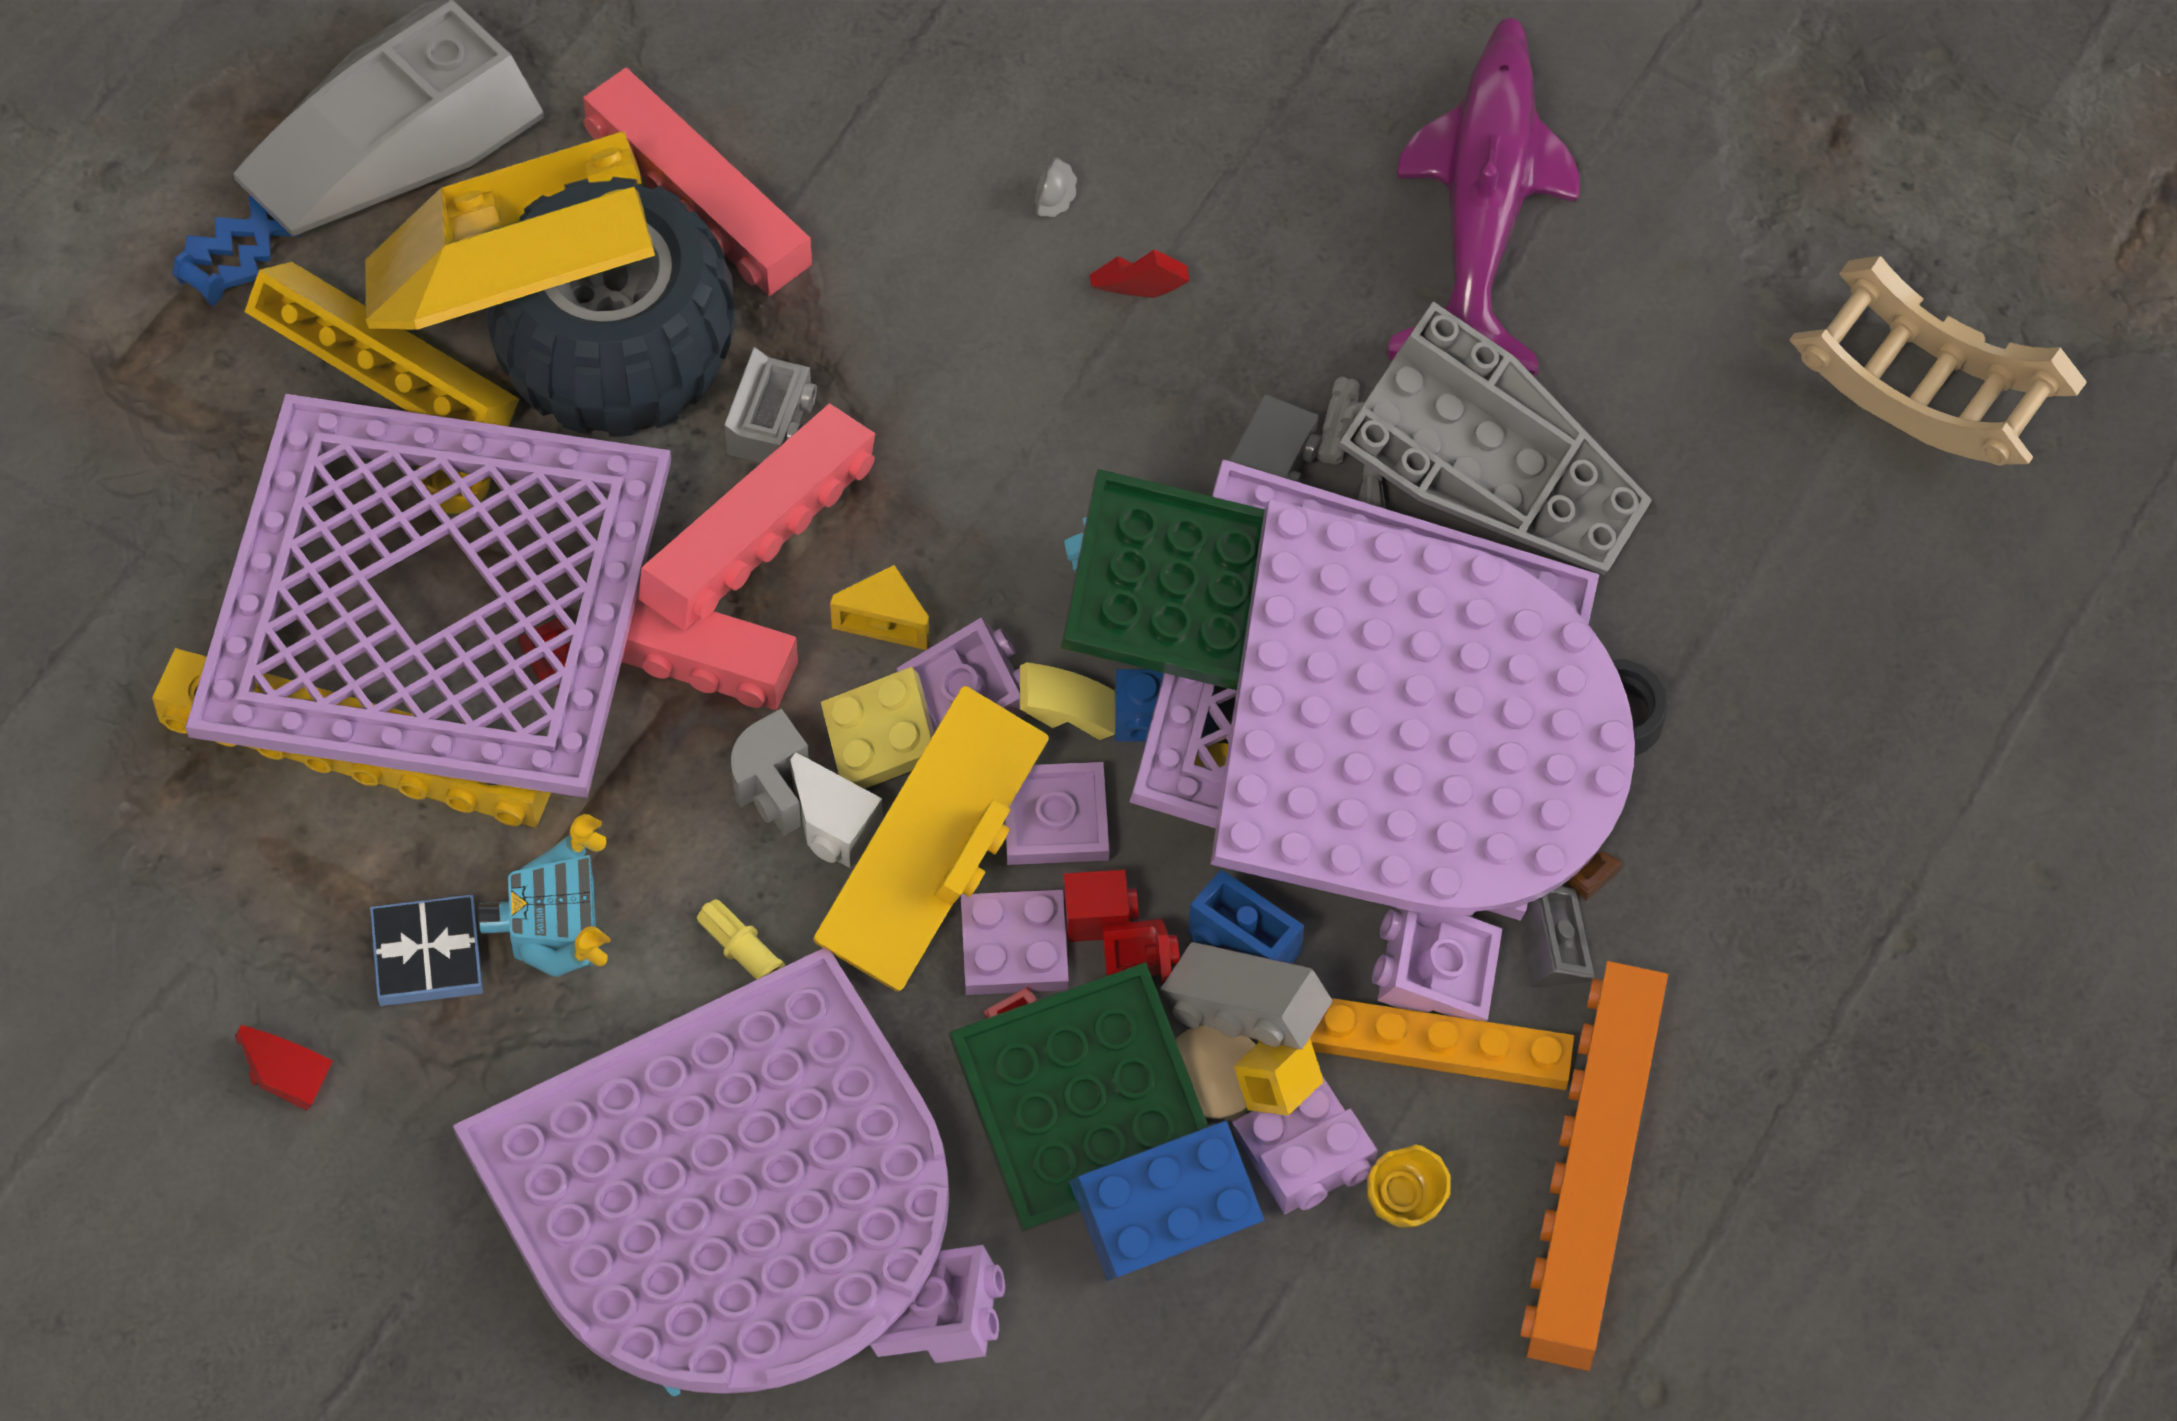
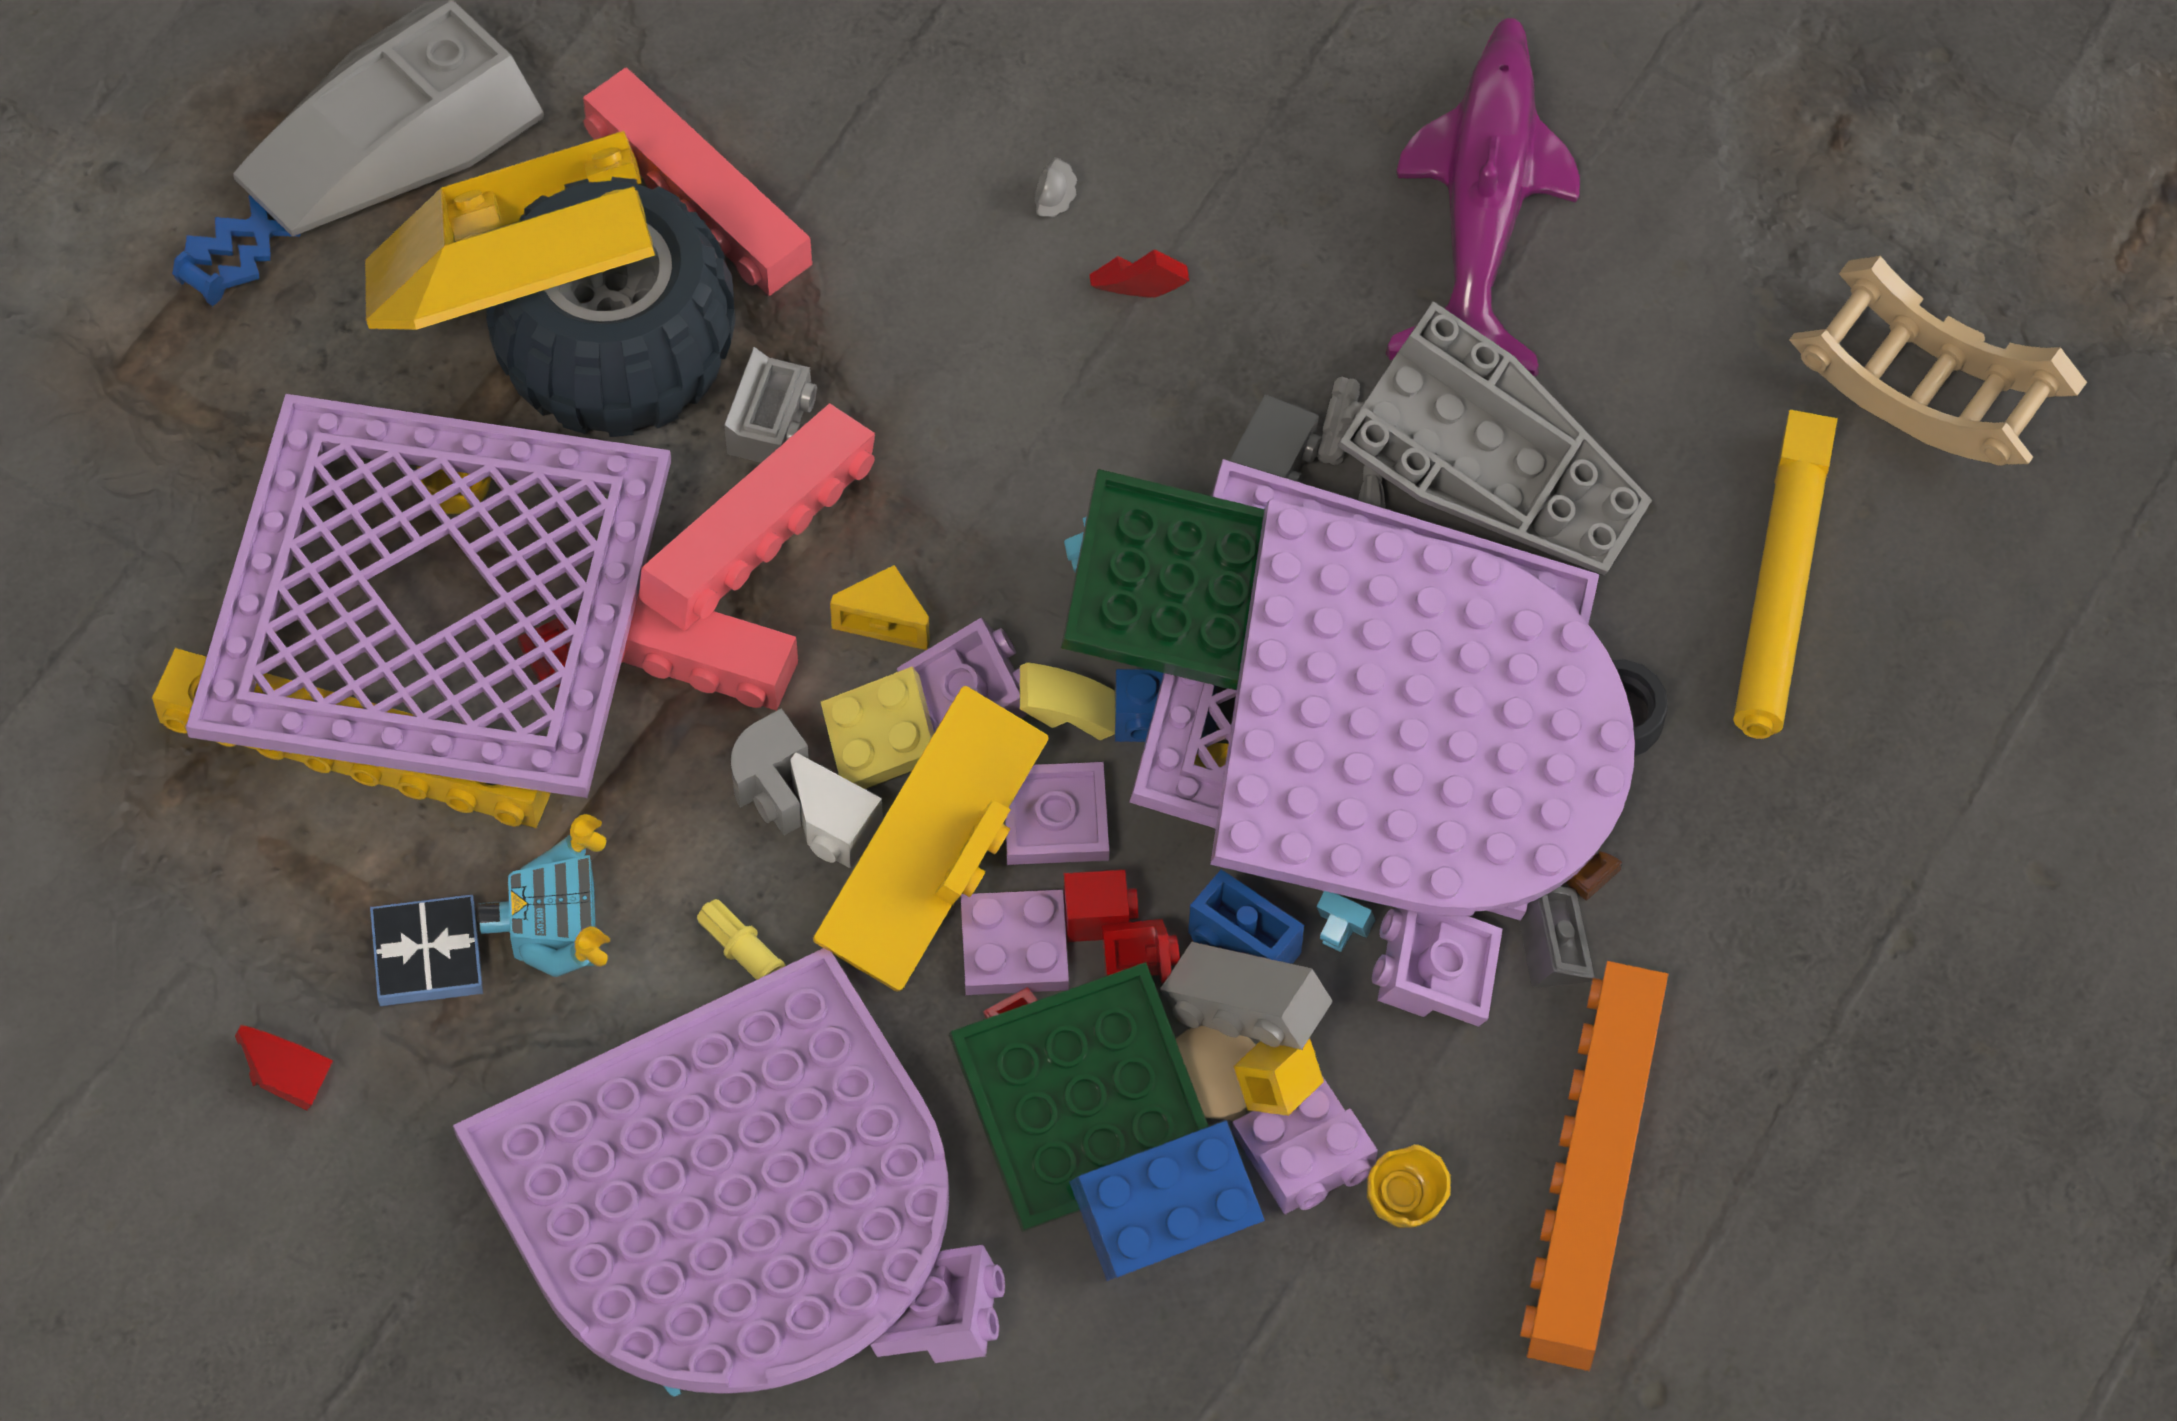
yellow brick [244,262,519,427] -> none
light orange plate [1258,998,1574,1090] -> none
none -> medium azure tile [1316,891,1375,952]
none -> yellow brick [1733,409,1838,739]

